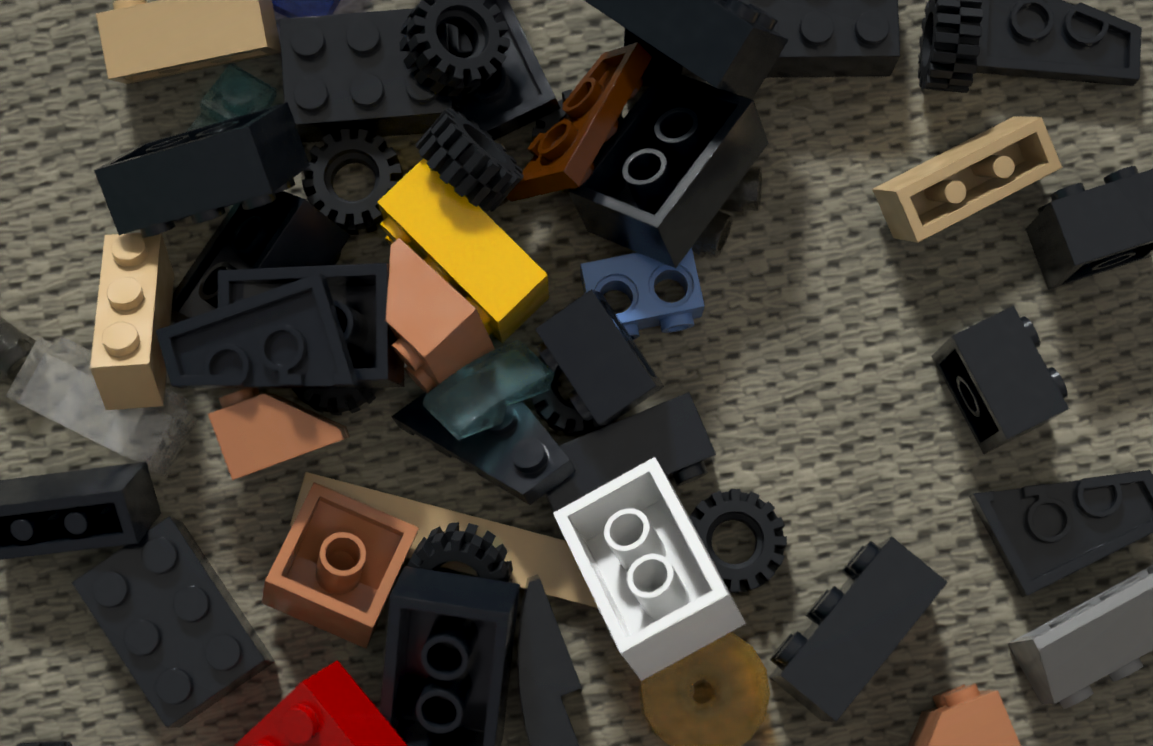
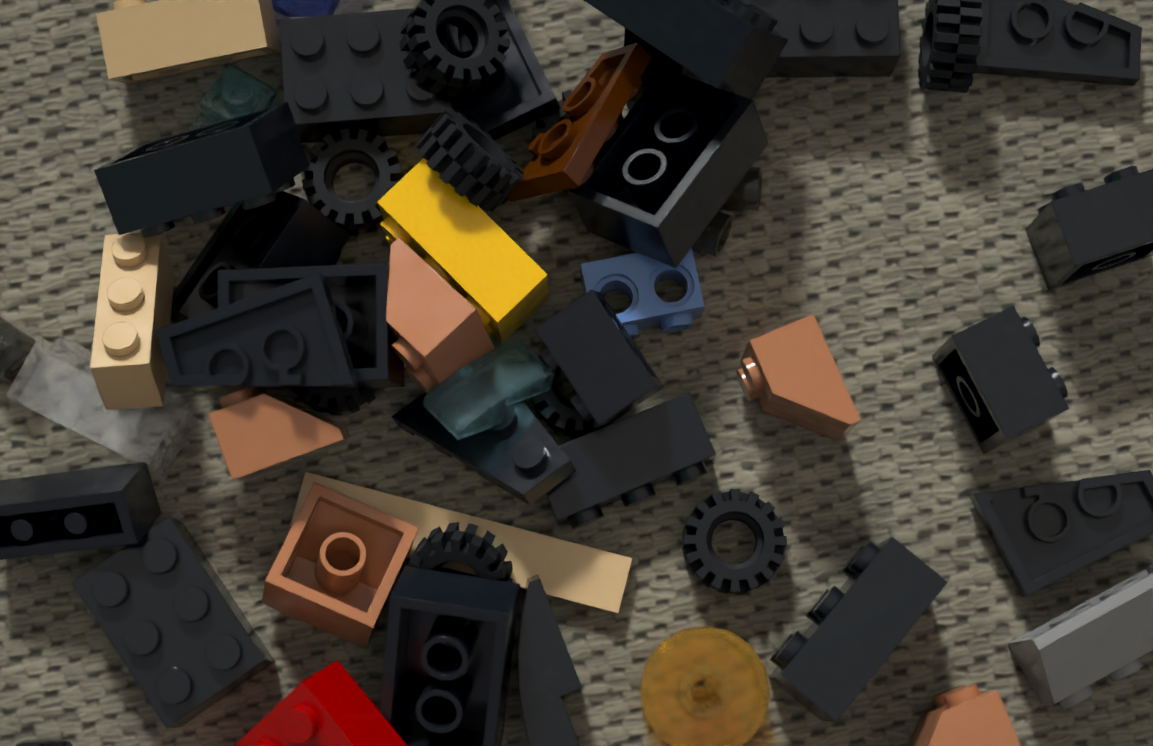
white brick [553,457,746,681] -> none
tan brick [872,117,1063,243] -> none
none -> nougat slope [736,314,861,441]

